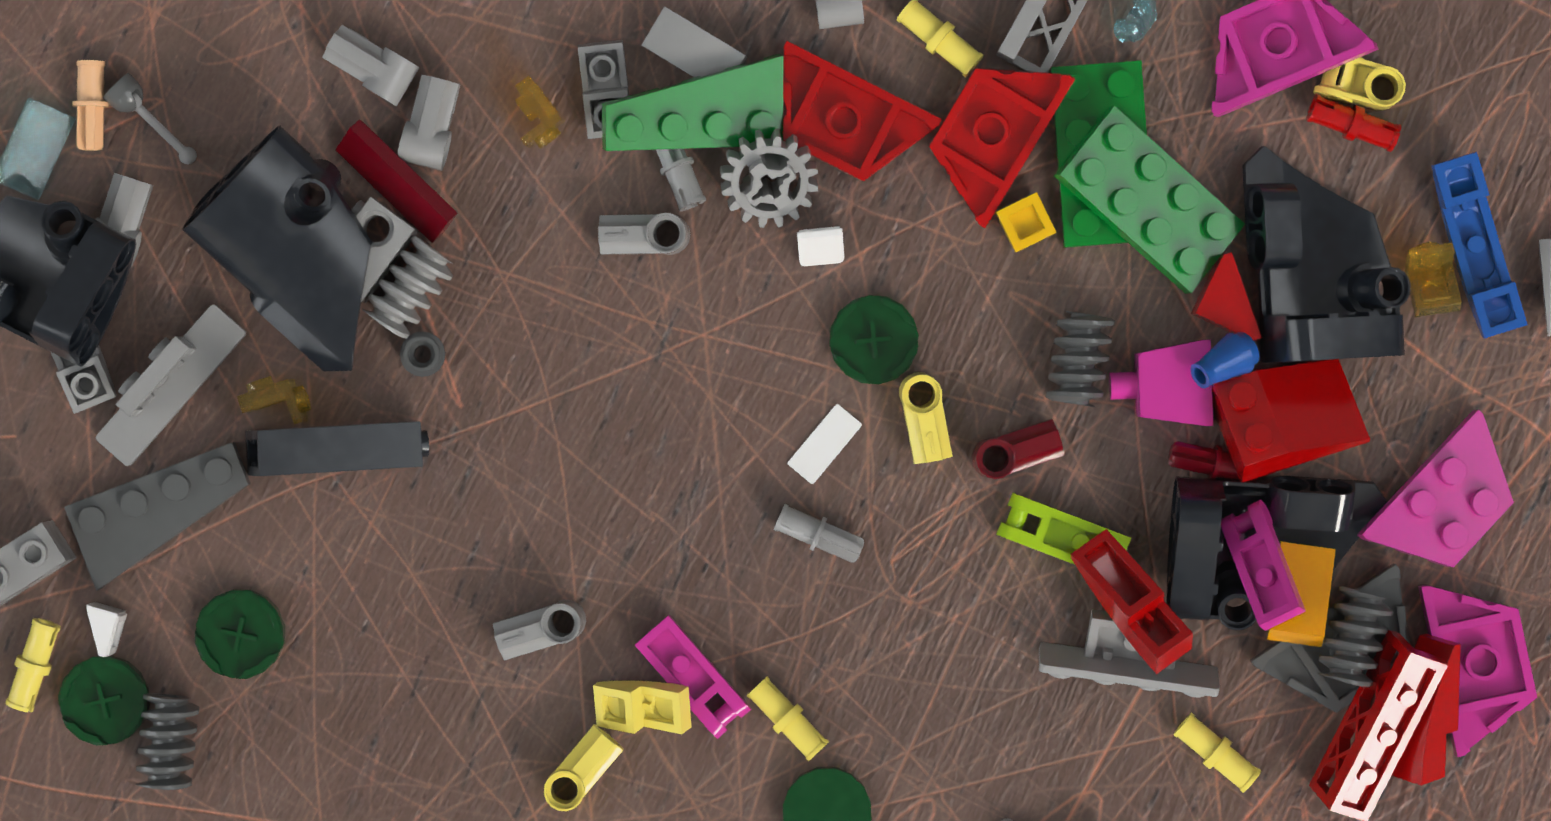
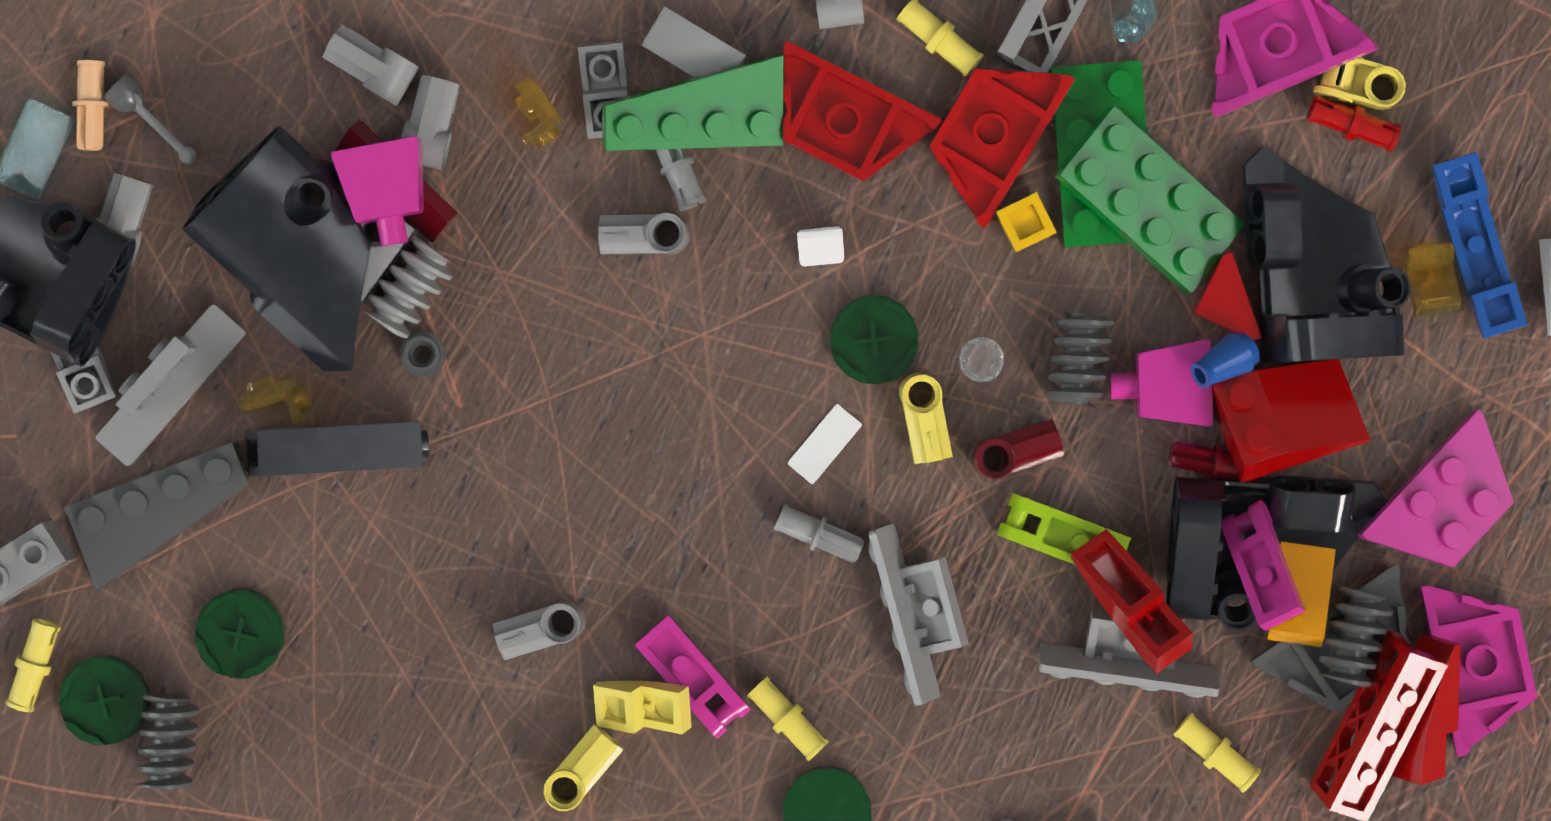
white slope [86,602,127,657] -> none
light grey gear [720,129,818,228] -> none
none -> dark pink torso [331,136,424,247]
none -> light grey bracket [868,523,969,706]
none -> clear wheel [957,337,1005,383]

